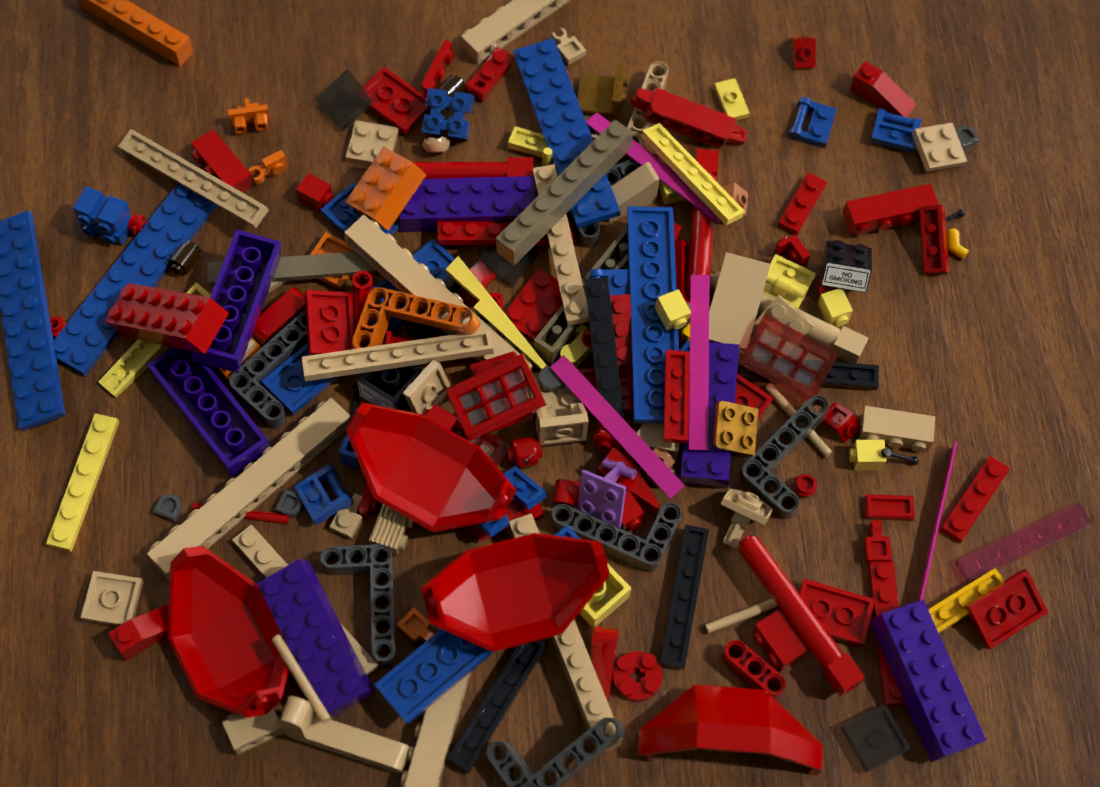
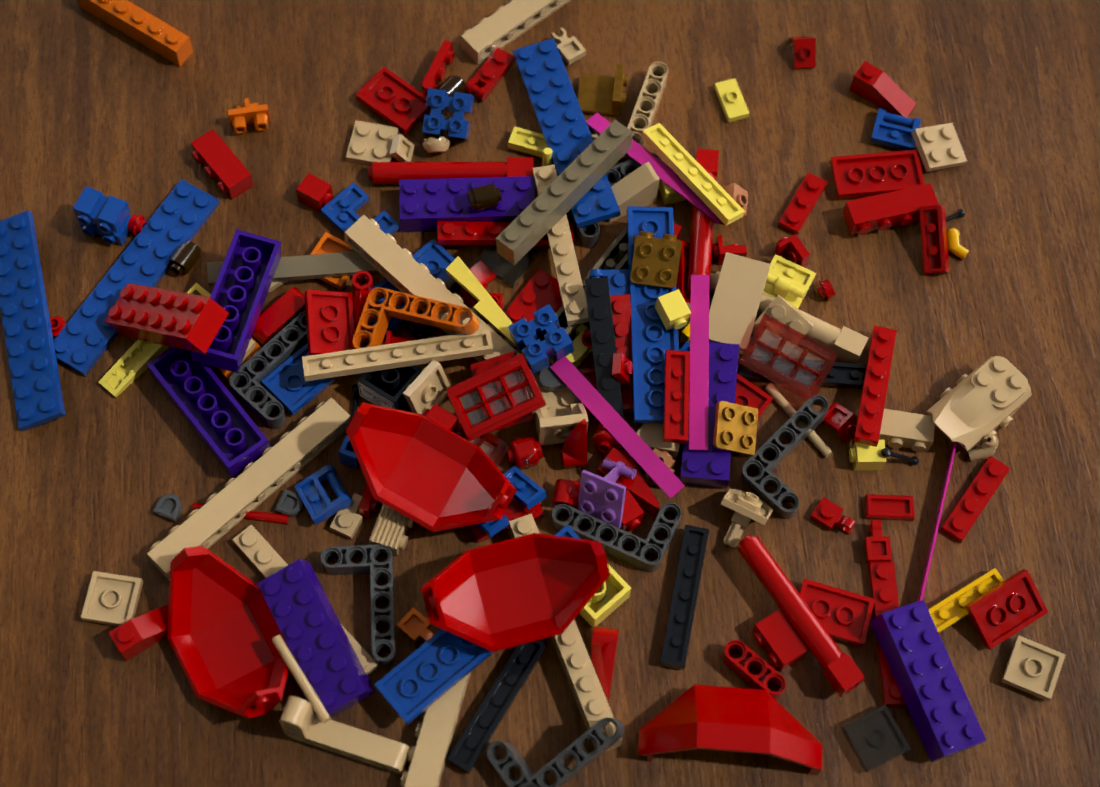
light yellow plate [46,413,119,552] -> none
tan plate [118,129,269,228] -> none
tan brick [222,709,284,755] -> none
orange plate [248,150,288,185] -> none
clear smoke plate [316,69,375,131] -> none
orange brick [345,147,426,231] -> none
red plate [612,651,663,702] -> none
red hinge [630,88,747,149] -> none
tan bar [704,599,778,634] -> none
blue plate [788,97,837,148] -> none
red plate [793,474,817,498] -> none
light yellow brick [817,288,853,327] -> none
brick [821,240,872,293] -> none
clear pink tile [955,503,1092,584] -> none
dark grey tile [956,126,981,151] -> none
none -> tan plate [390,134,415,162]
none -> dark brown brick [467,184,502,210]
none -> blue brick [508,304,574,374]
none -> red piece [560,419,587,468]
none -> red plate [612,352,633,388]
none -> pearl gold bracket [630,231,682,288]
none -> red bracket [712,235,747,265]
none -> red plate [810,497,855,535]
none -> red plate [830,150,925,199]
none -> red plate [853,325,897,447]
none -> tan slope [927,356,1032,451]
none -> tan arm [968,434,999,461]
none -> tan plate [1001,635,1065,701]

